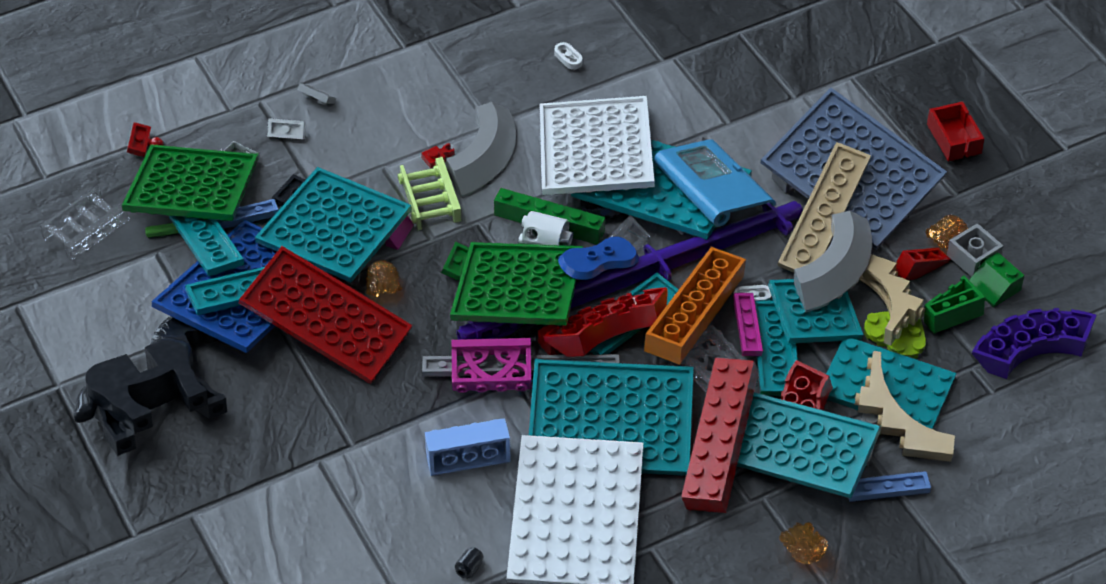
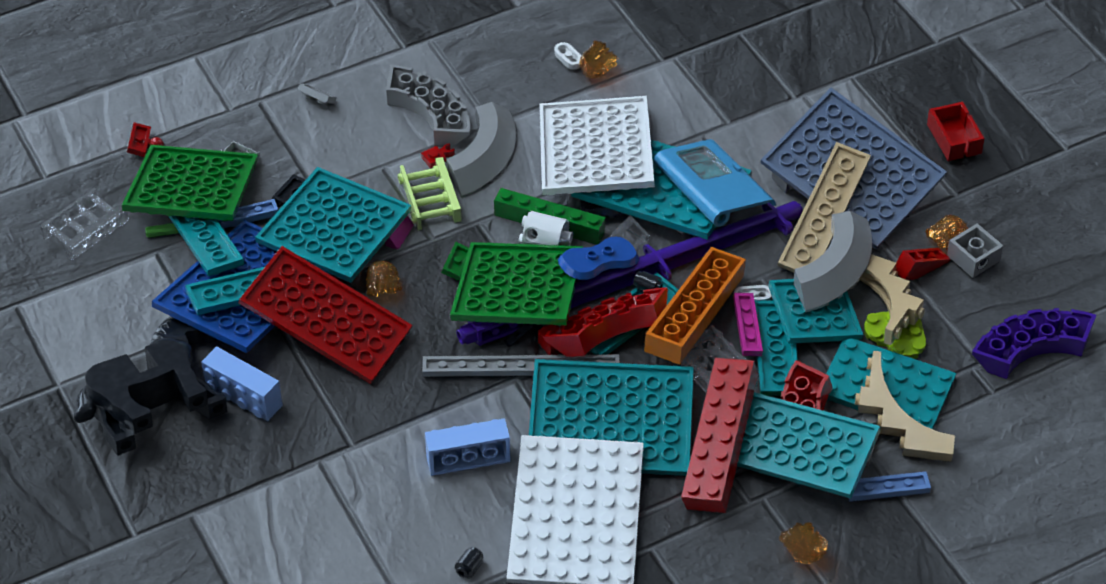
white plate [267,118,305,139] -> none
dark pink fence [452,338,532,393] -> none
green wedge [924,275,985,333] -> none
green slope [969,252,1025,308] -> none
none -> light blue brick [201,346,283,421]
none -> light grey brick [386,65,470,147]
none -> clear orange hair [579,40,618,78]
none -> black brick [633,271,663,291]

